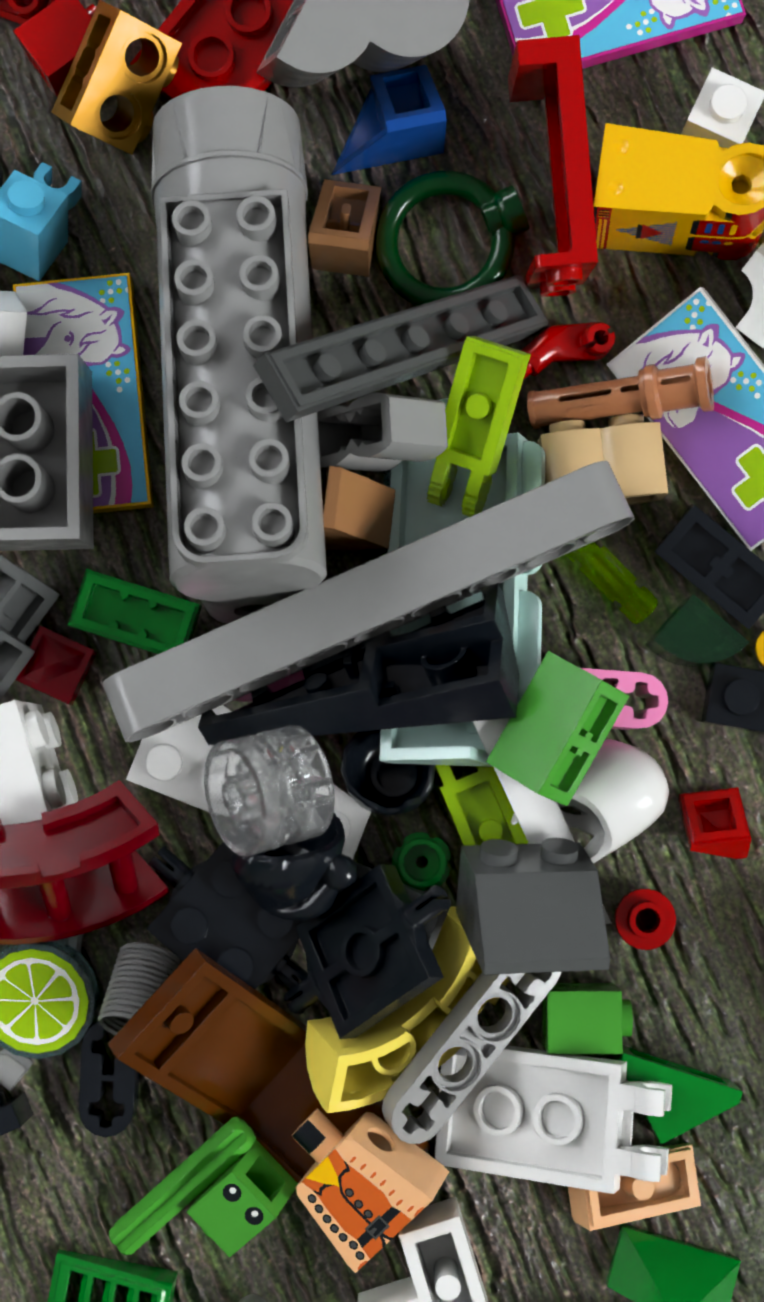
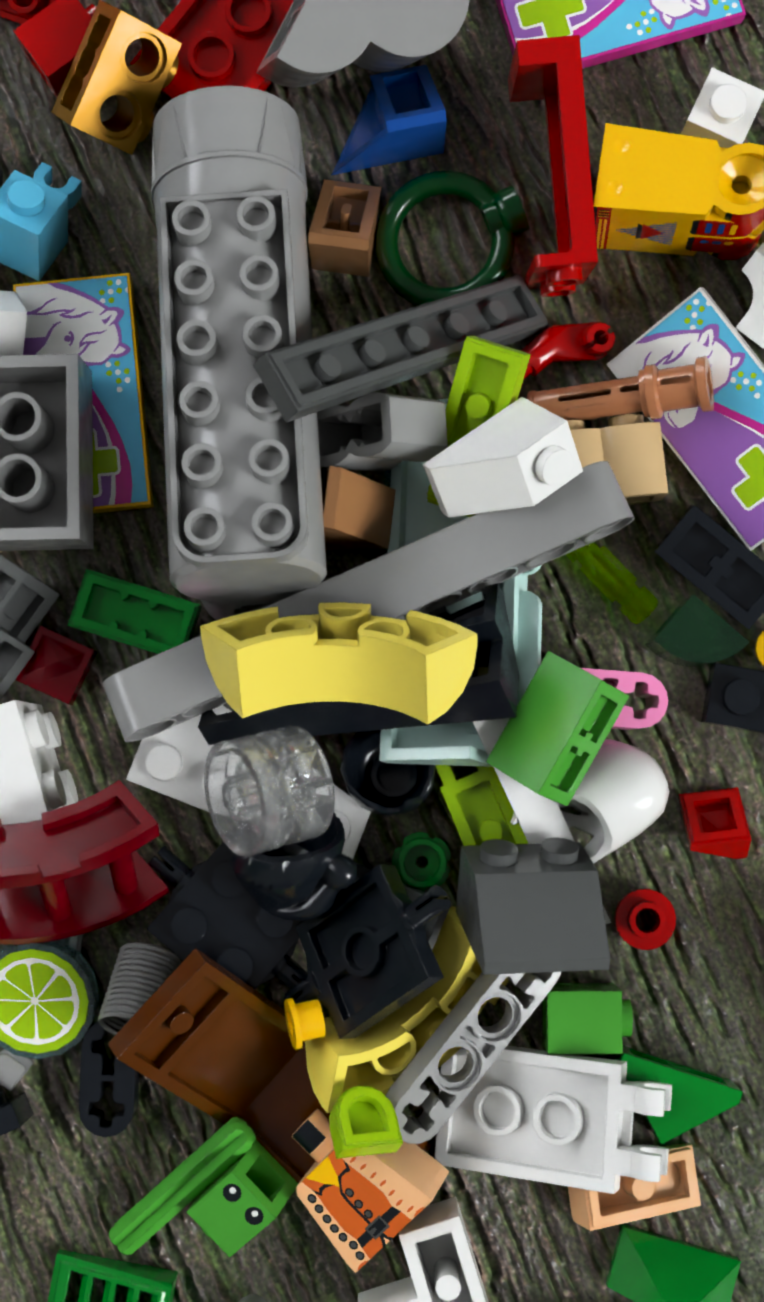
none -> light yellow brick [200,602,477,725]
none -> yellow piece [284,998,326,1050]
none -> lime tile [329,1085,403,1159]
none -> white slope [423,397,583,518]

